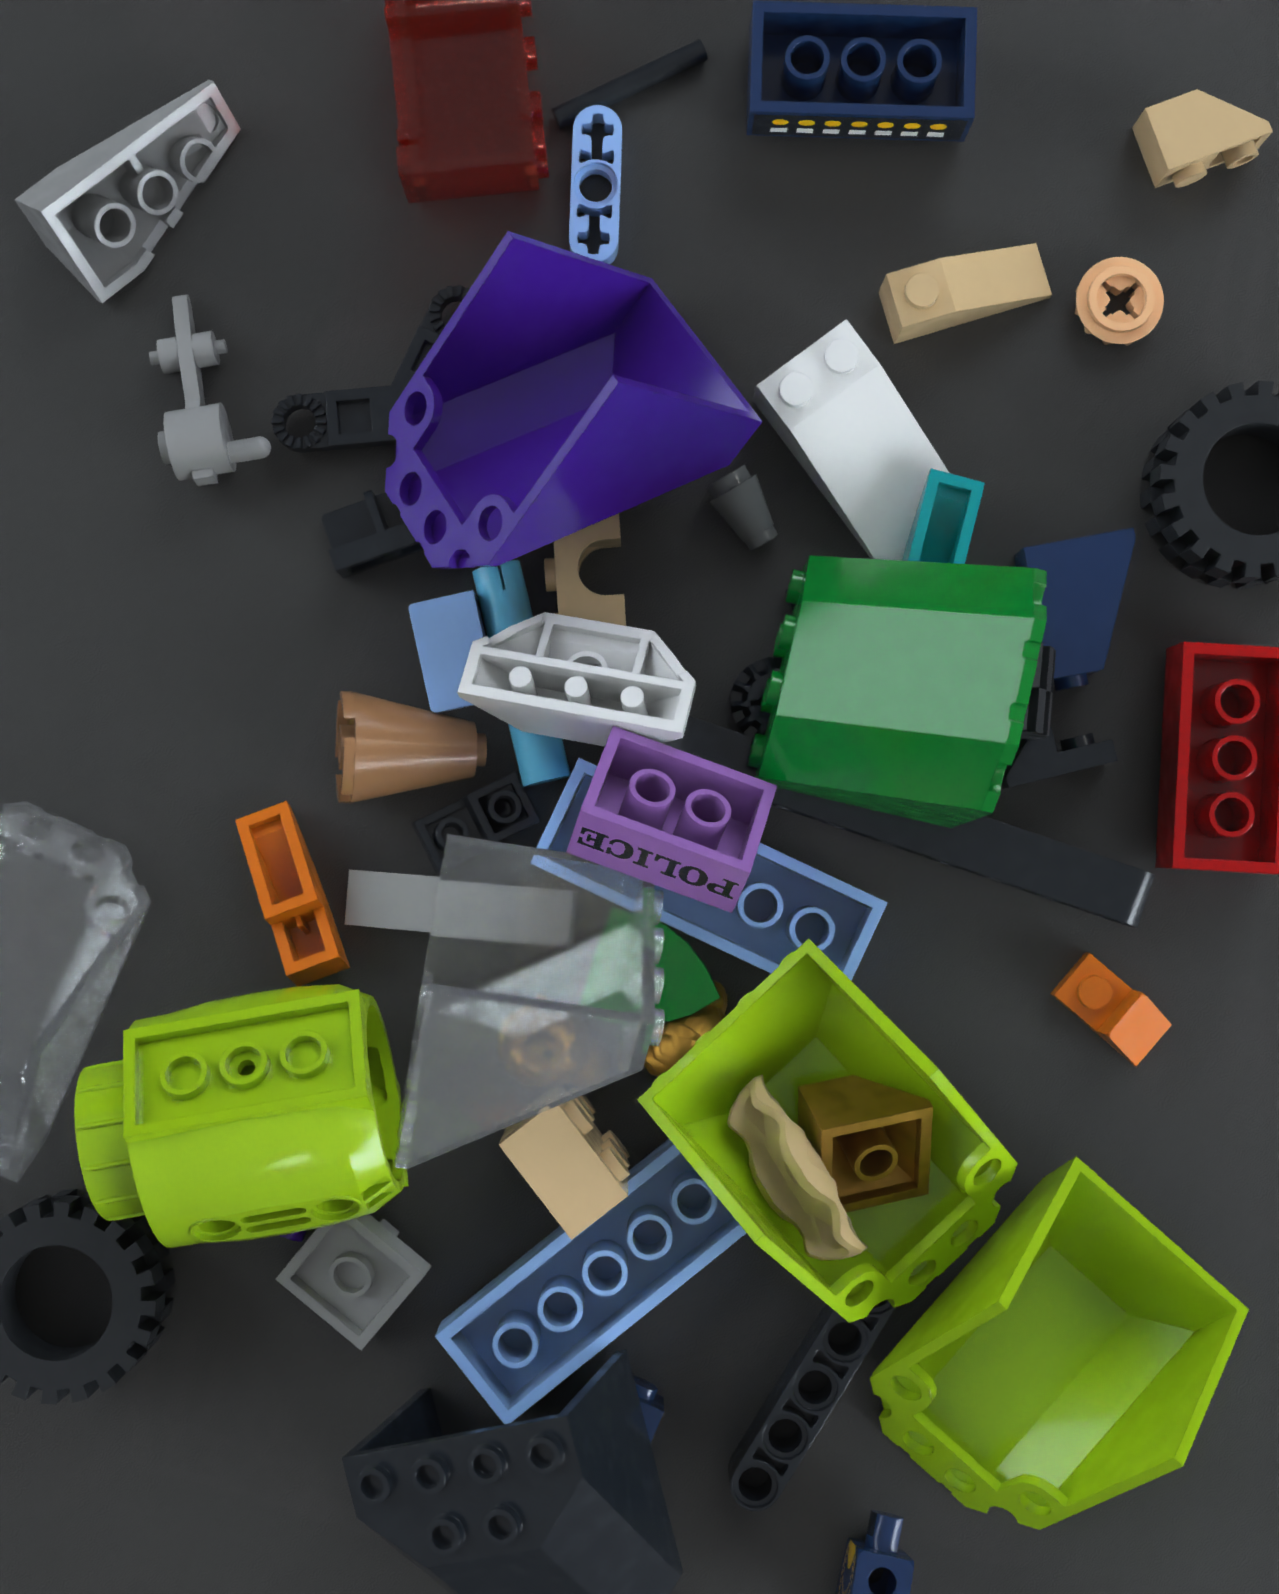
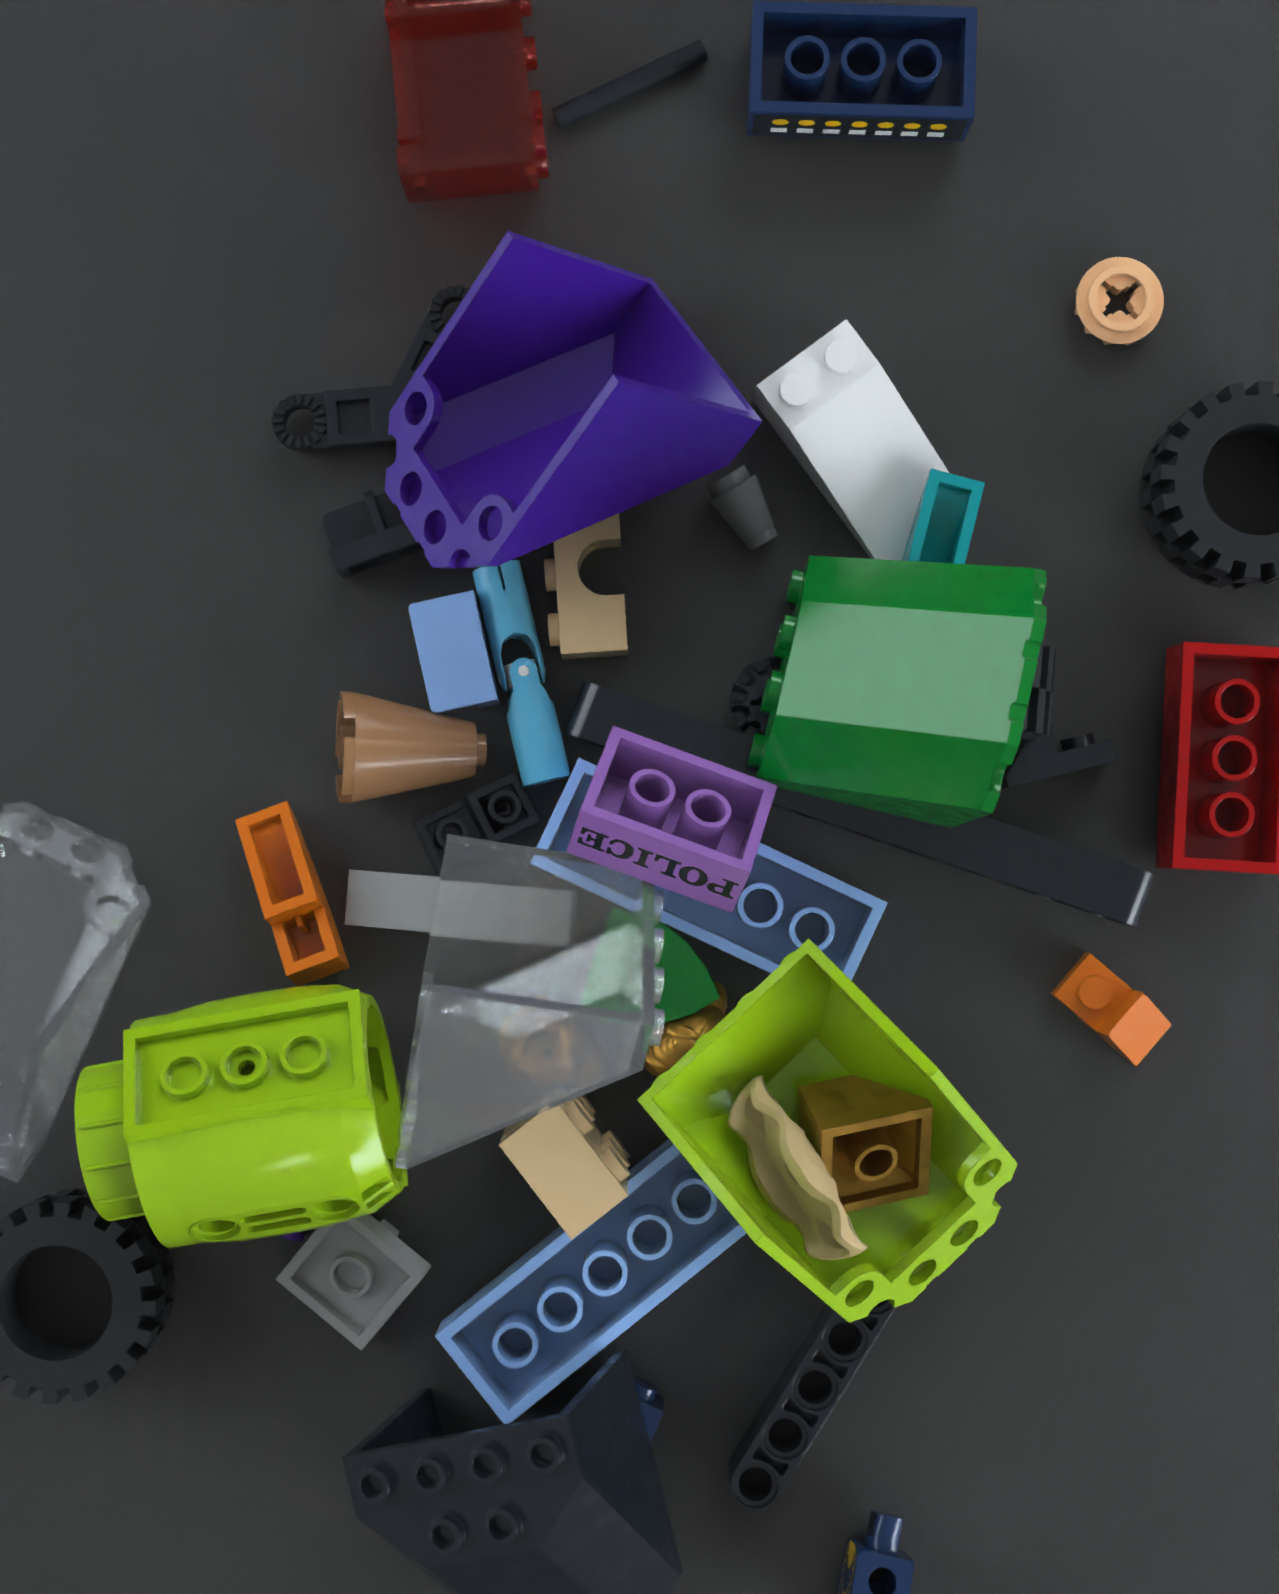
light grey wedge [14,80,241,303] -> none
light grey piece [149,294,271,487] -> none
white wedge [457,612,696,747] -> none
light blue beam [569,105,622,264] -> none
lime windscreen [870,1156,1249,1530] -> none
tan slope [878,243,1052,344] -> none
dark blue slope [1014,528,1136,691] -> none
tan slope [1132,89,1273,188] -> none

